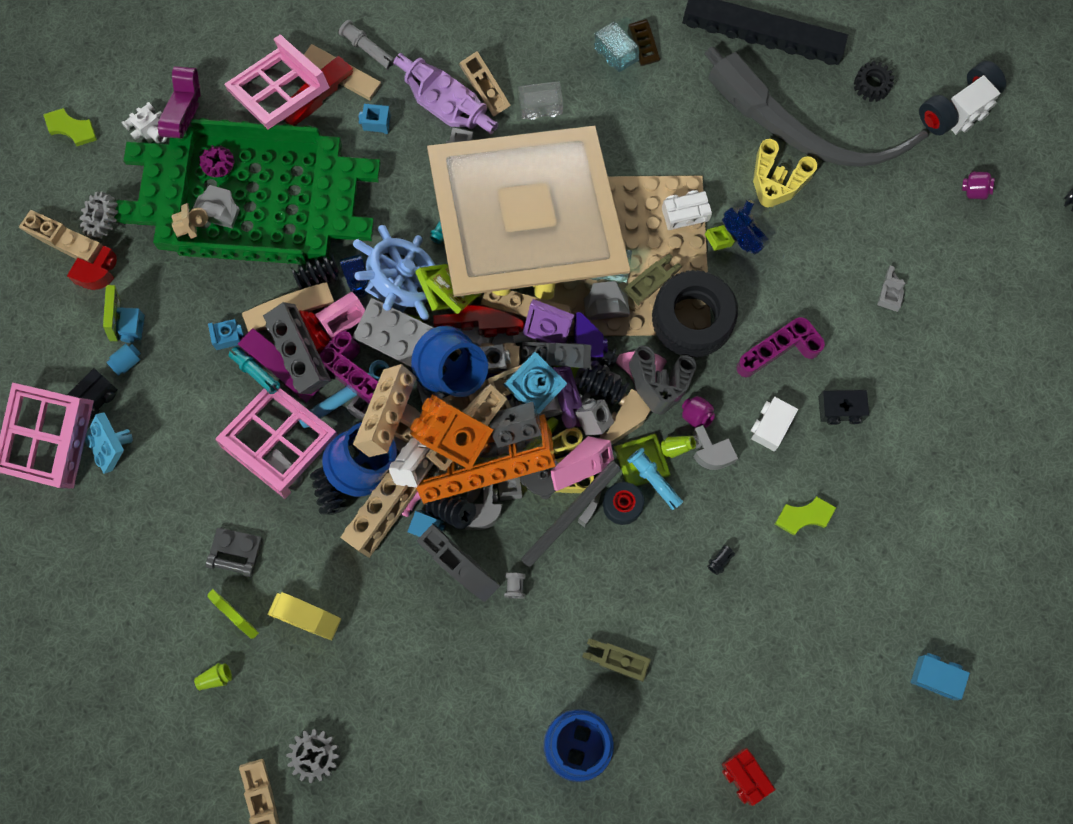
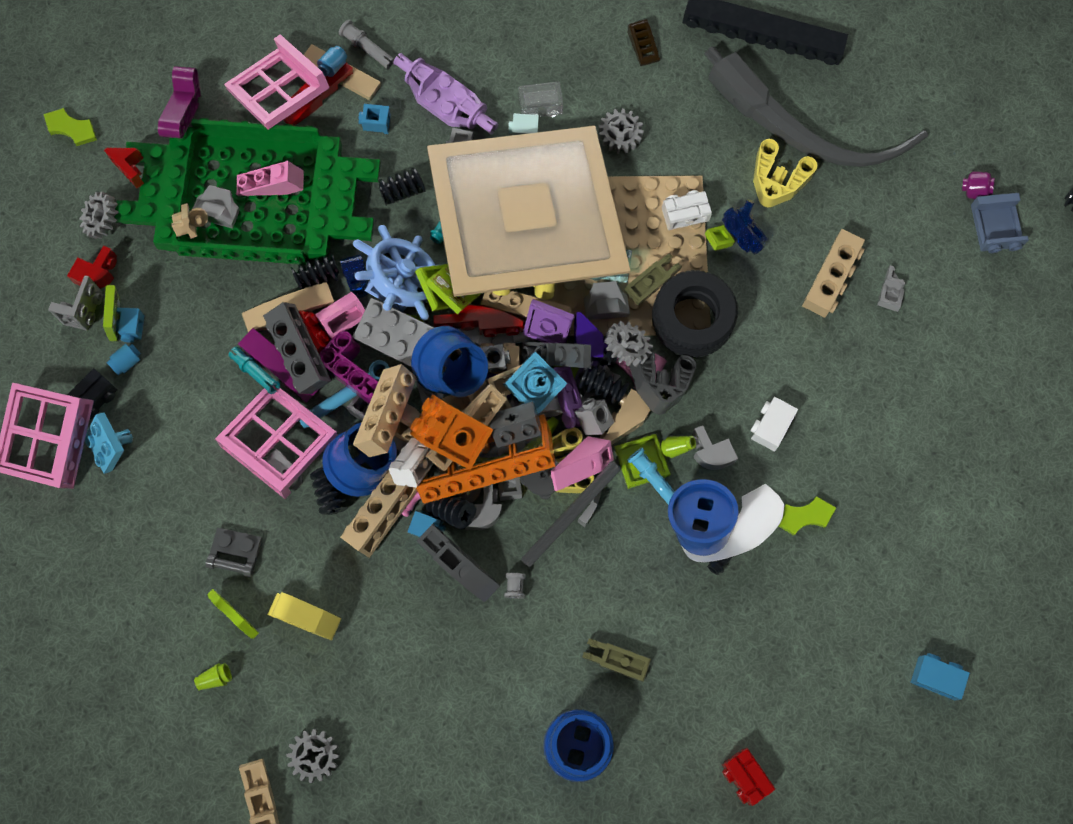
tan slope [19,210,103,264] -> none
white piece [121,102,167,144] -> none
magenta gear [200,145,234,177] -> none
dark azure brick [208,319,244,350] -> none
tan slope [459,51,511,117] -> none
clear light blue brick [594,21,639,72] -> none
black wheel [603,482,644,525] -> none
magenta head [682,396,715,428] -> none
magenta beam [736,317,825,377] -> none
black brick [818,390,869,425] -> none
black tyre [854,61,894,102] -> none
brick [919,61,1006,136] -> none
none -> light grey bracket [48,276,103,331]
none -> red slope [104,148,144,188]
none -> bright pink slope [236,161,304,196]
none -> dark azure brick [317,46,347,77]
none -> black piece [379,167,426,206]
none -> light aqua brick [508,113,539,136]
none -> light grey gear [598,108,644,154]
none -> light grey gear [604,321,653,367]
none -> blue piece [668,479,738,556]
none -> white sticker [682,484,784,562]
none -> tan brick [802,229,865,318]
none -> sand blue panel [971,193,1029,253]

